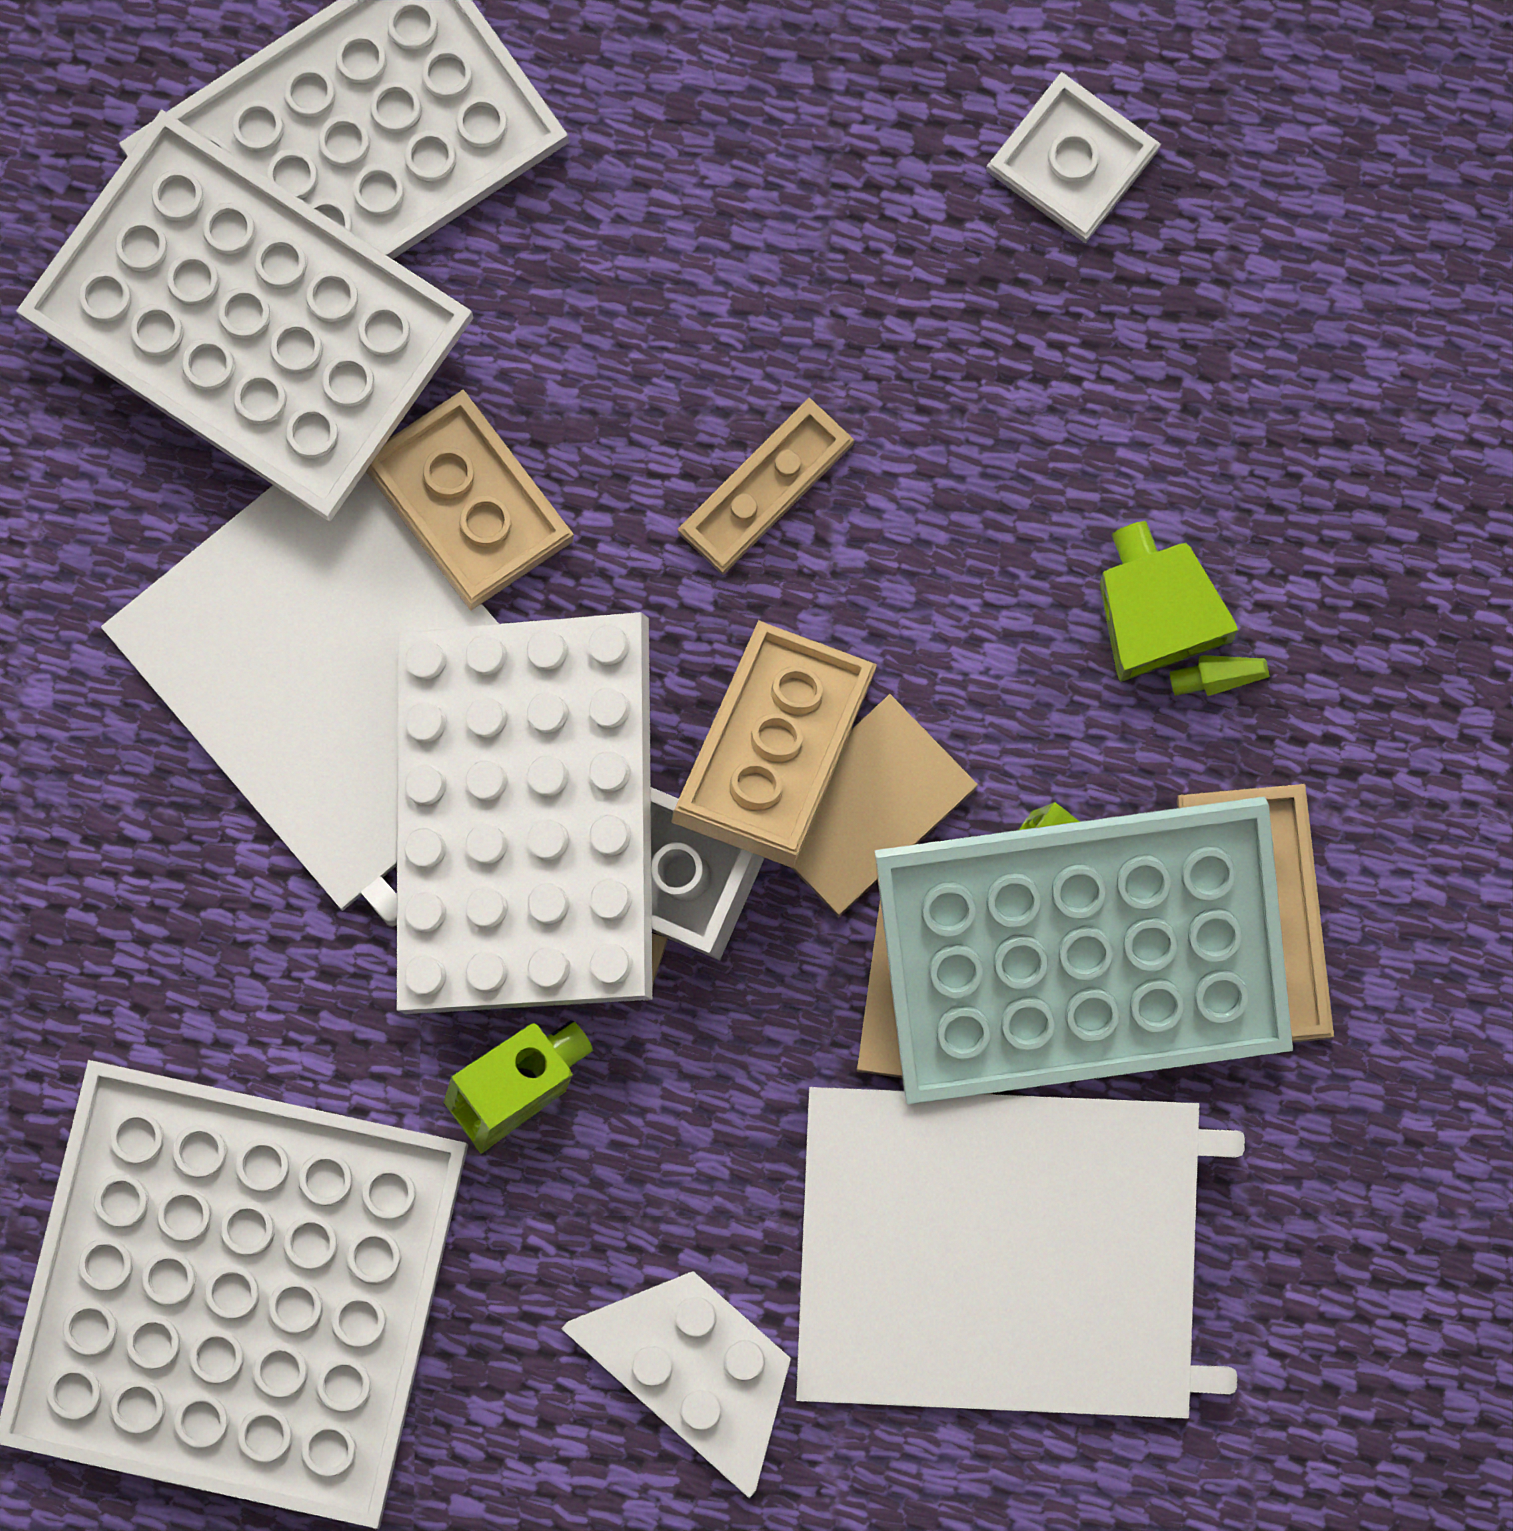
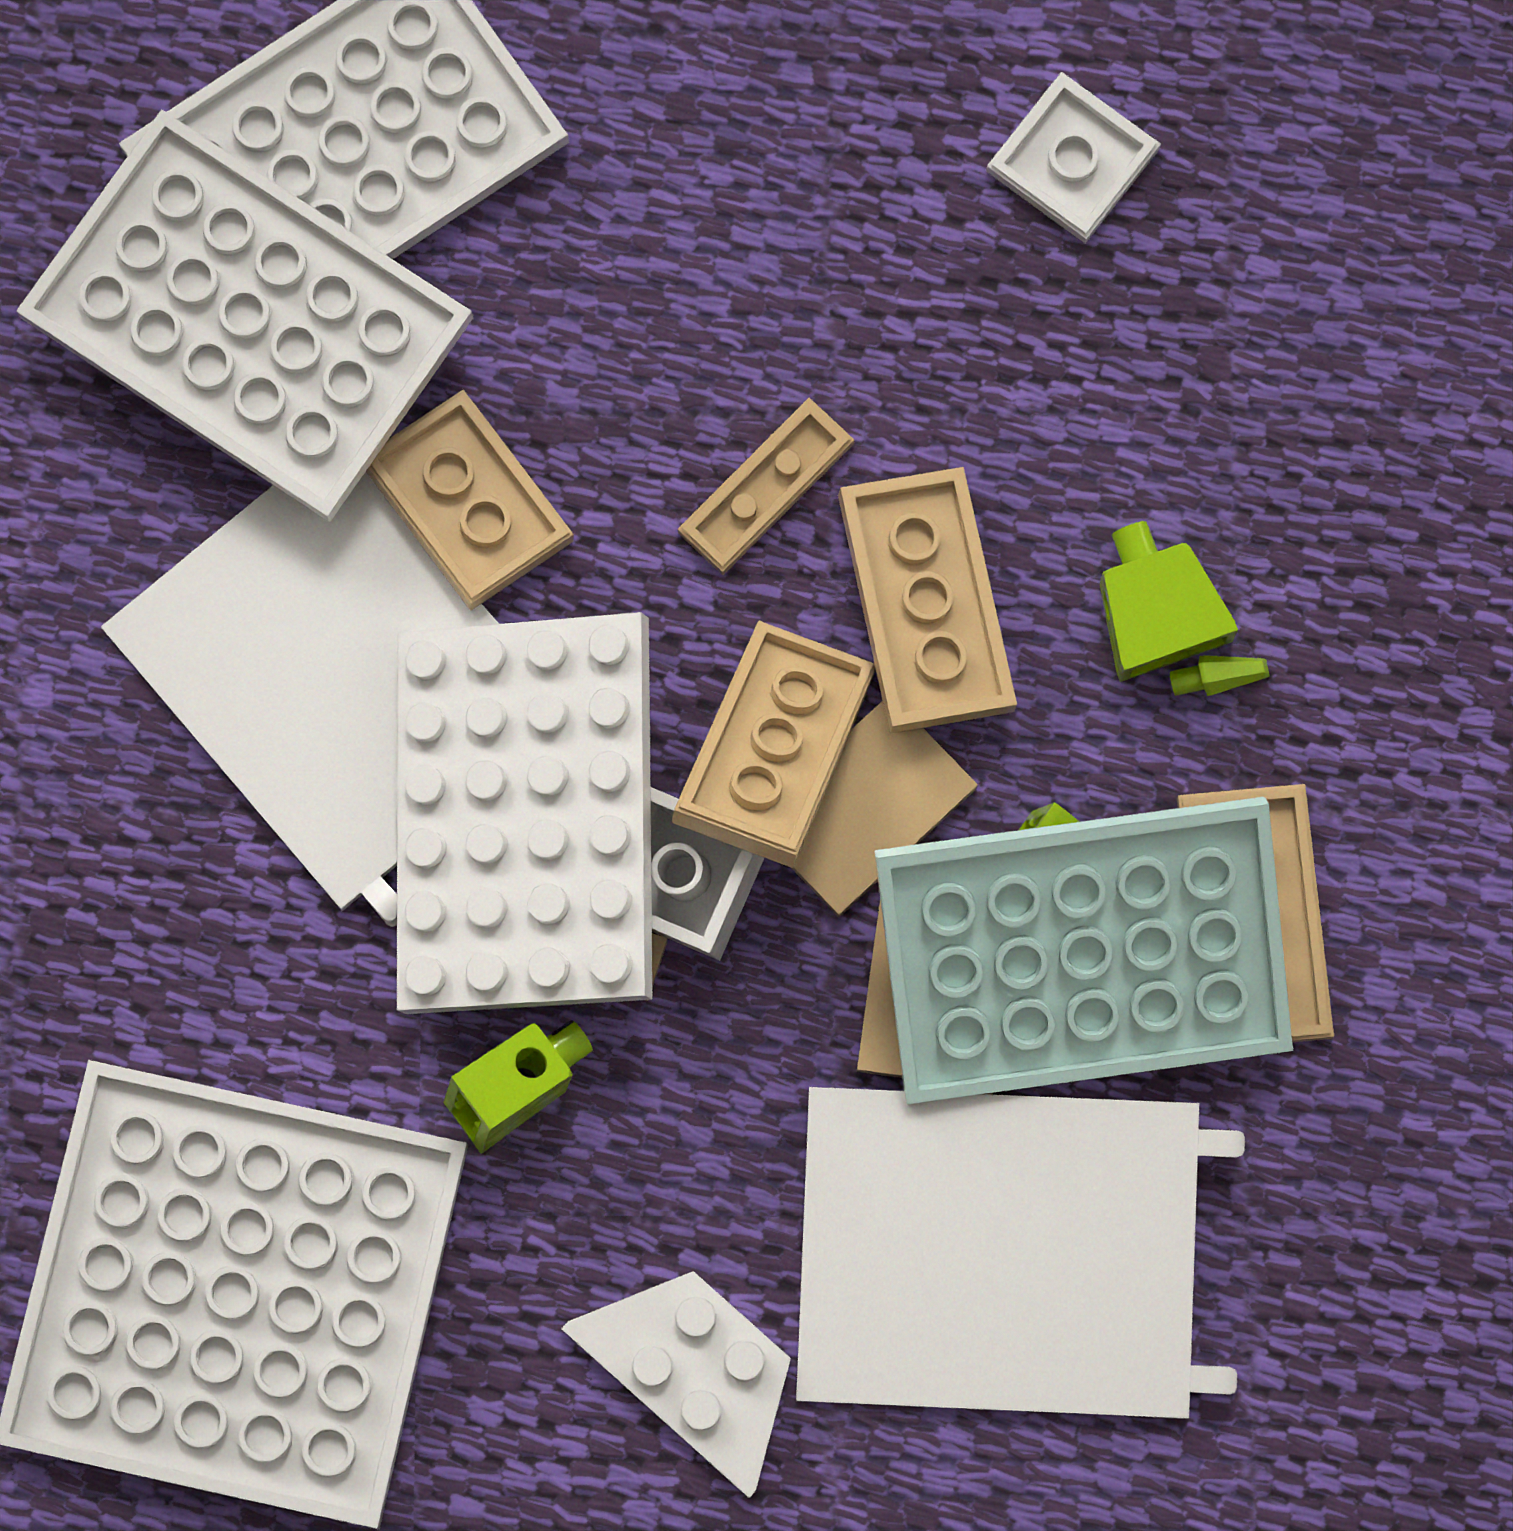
none -> tan plate [838,467,1017,734]

